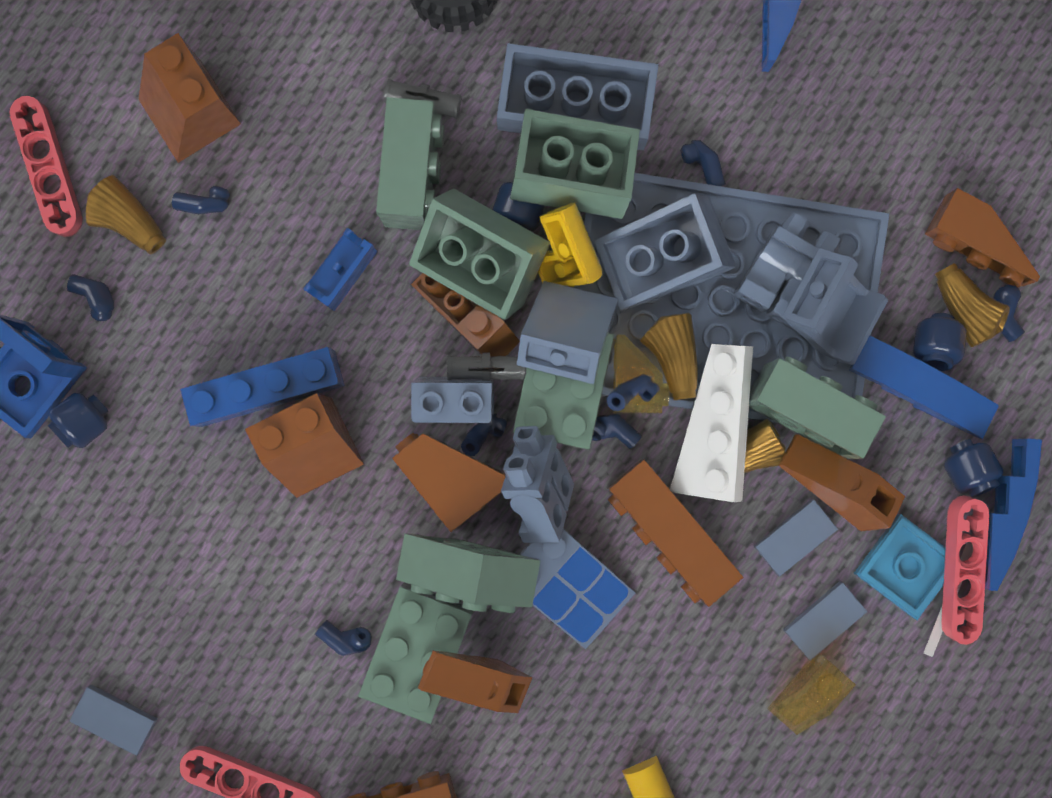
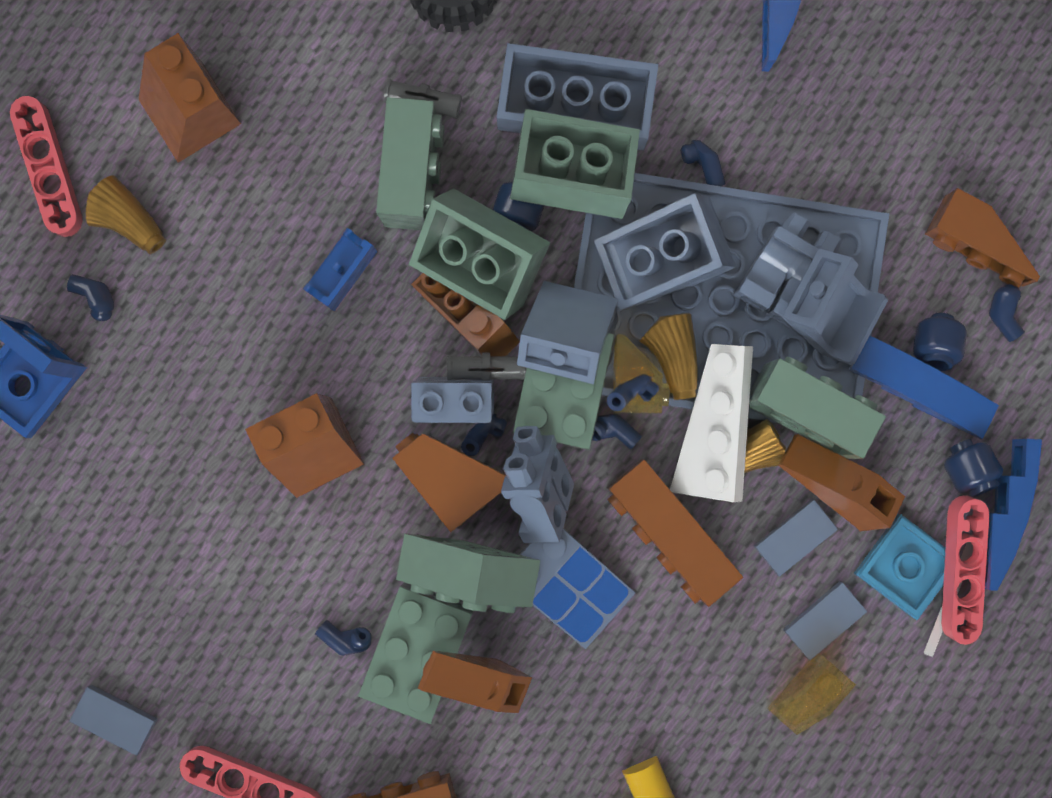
dark blue head [48,393,108,448] -> none
dark blue arm [171,186,230,215] -> none
blue brick [180,347,345,427] -> none
yellow brick [538,202,602,287] -> none
pearl gold piece [935,263,1010,348] -> none

